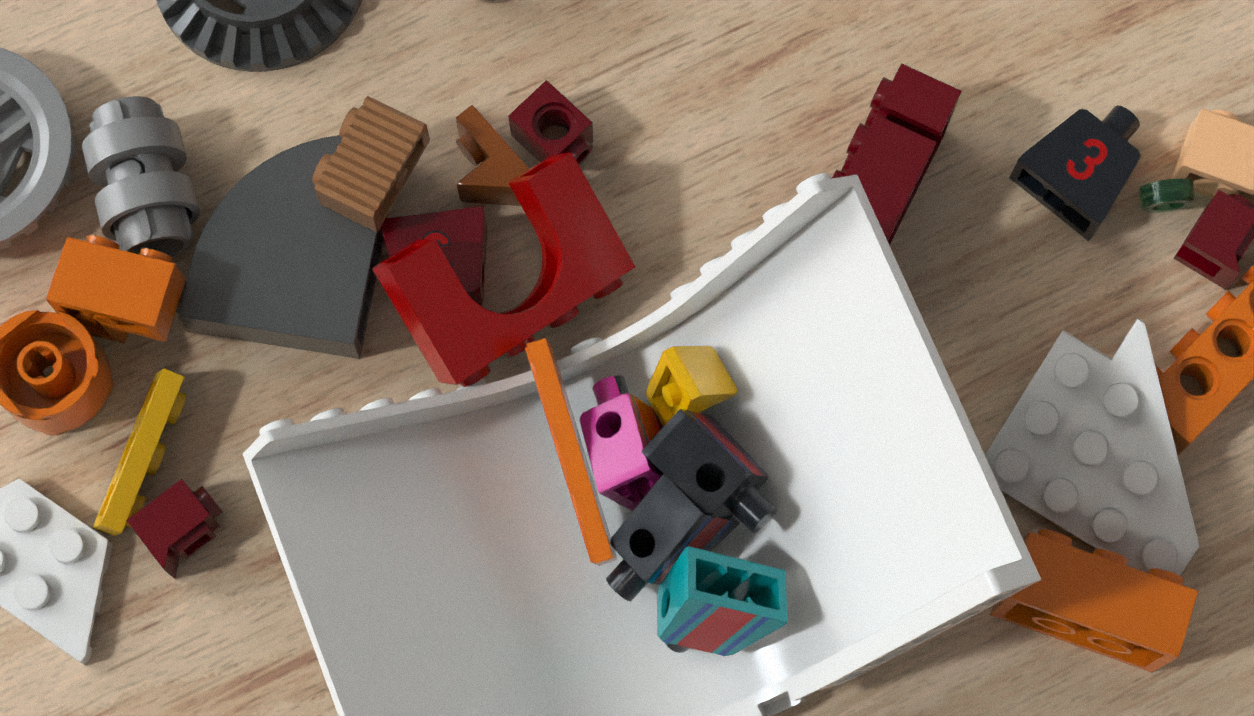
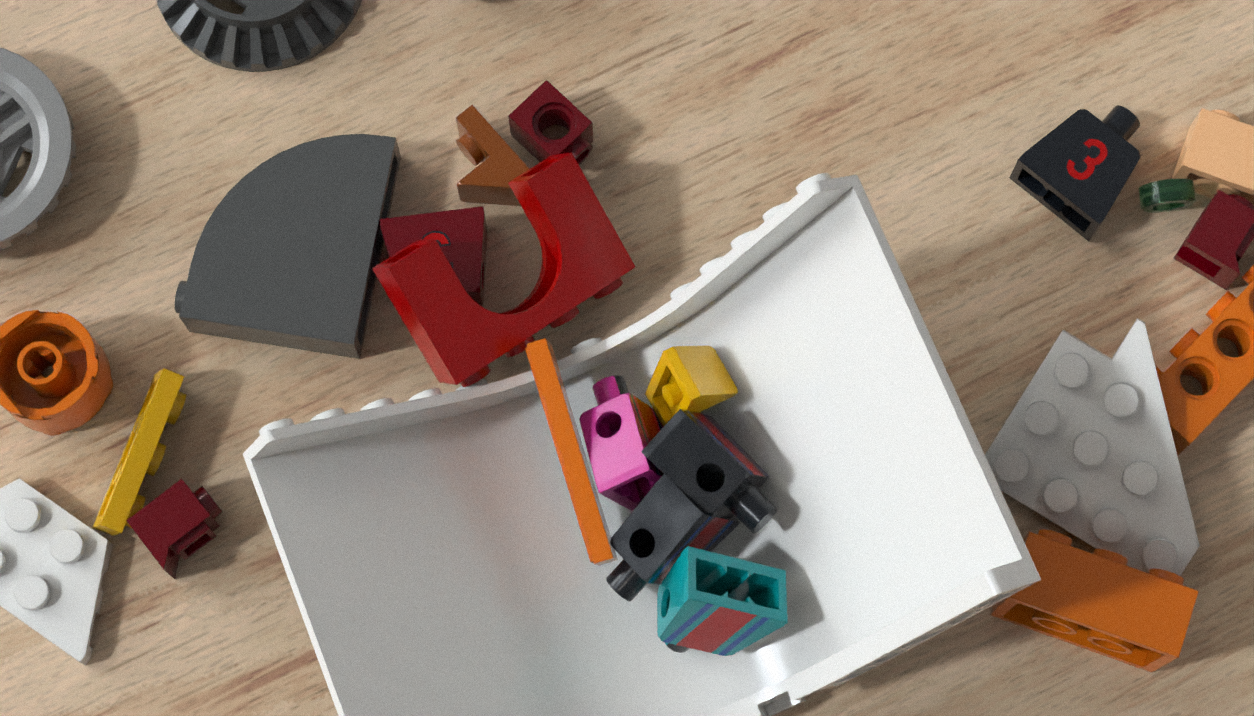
orange brick [46,235,186,344] -> none
light grey piece [82,96,200,257] -> none
medium nougat brick [312,96,430,232] -> none
dark red piece [831,63,962,246] -> none

